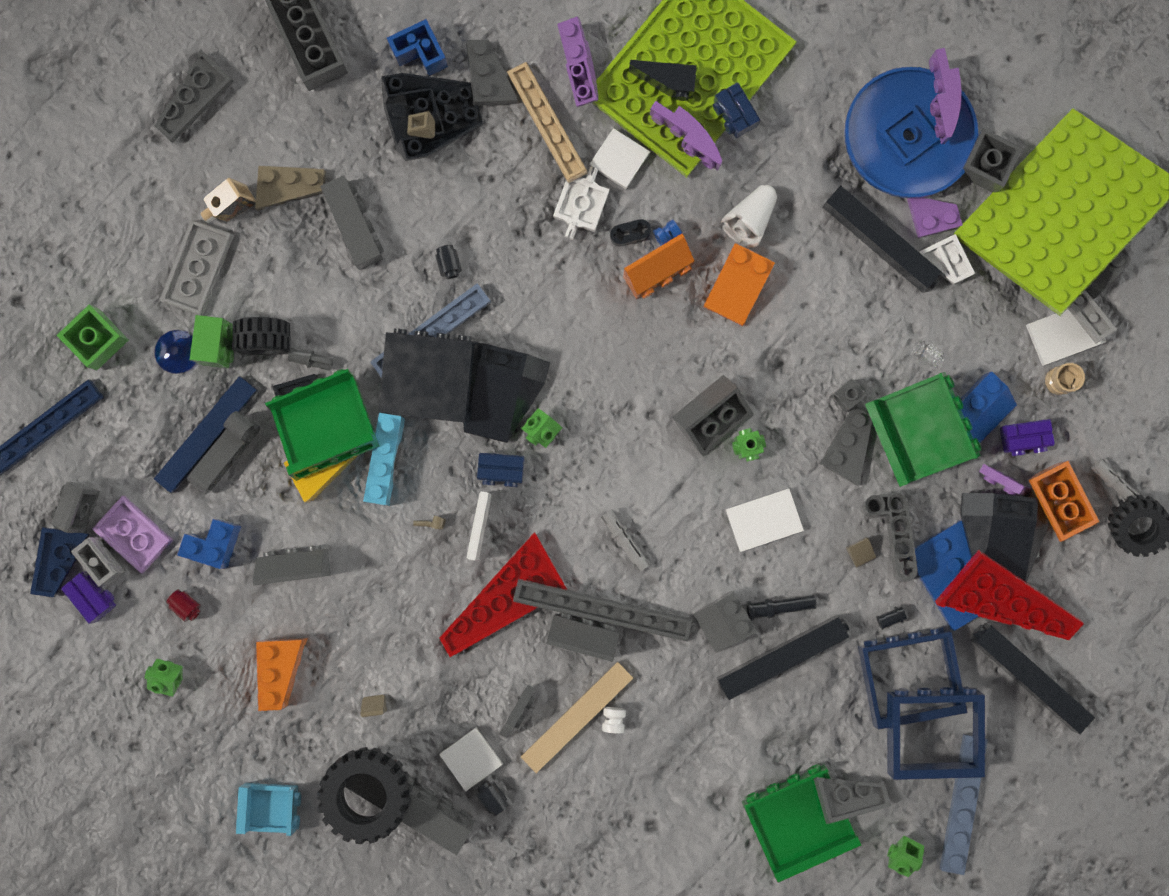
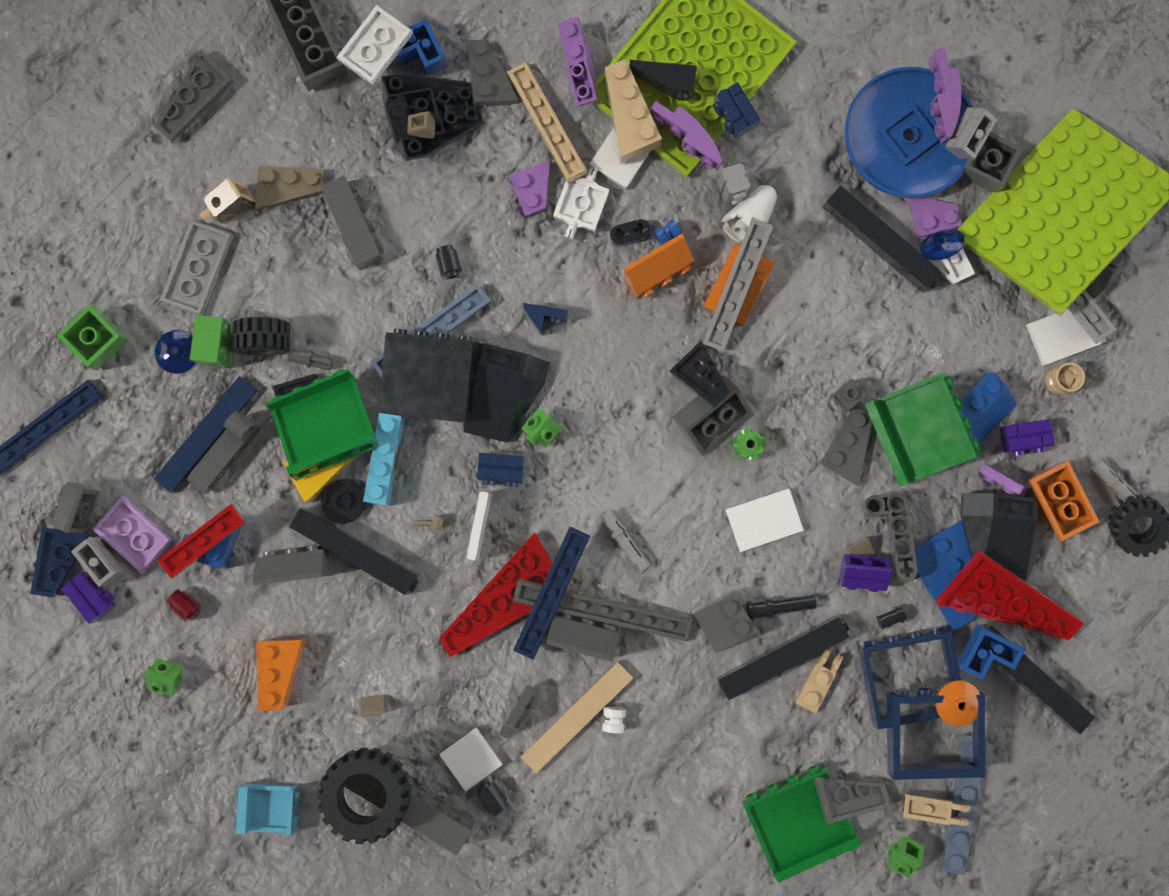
none -> red plate [157,504,246,578]
none -> black brick [289,507,420,595]
none -> black tile [321,479,366,524]
none -> white tile [337,5,413,86]
none -> medium lavender wing [509,160,550,218]
none -> dark blue tile [513,526,590,660]
none -> dark blue slope [523,303,568,336]
none -> tan wedge [605,59,662,164]
none -> black wing [670,340,730,408]
none -> light grey plate [703,217,774,351]
none -> light grey brick [717,163,751,207]
none -> tan hinge [795,649,843,714]
none -> dark purple brick [839,554,892,592]
none -> tan hinge [903,793,971,826]
none -> clear blue dish [920,229,965,260]
none -> orange dish [936,680,980,727]
none -> light grey brick [945,108,997,160]
none -> blue brick [956,624,1026,680]

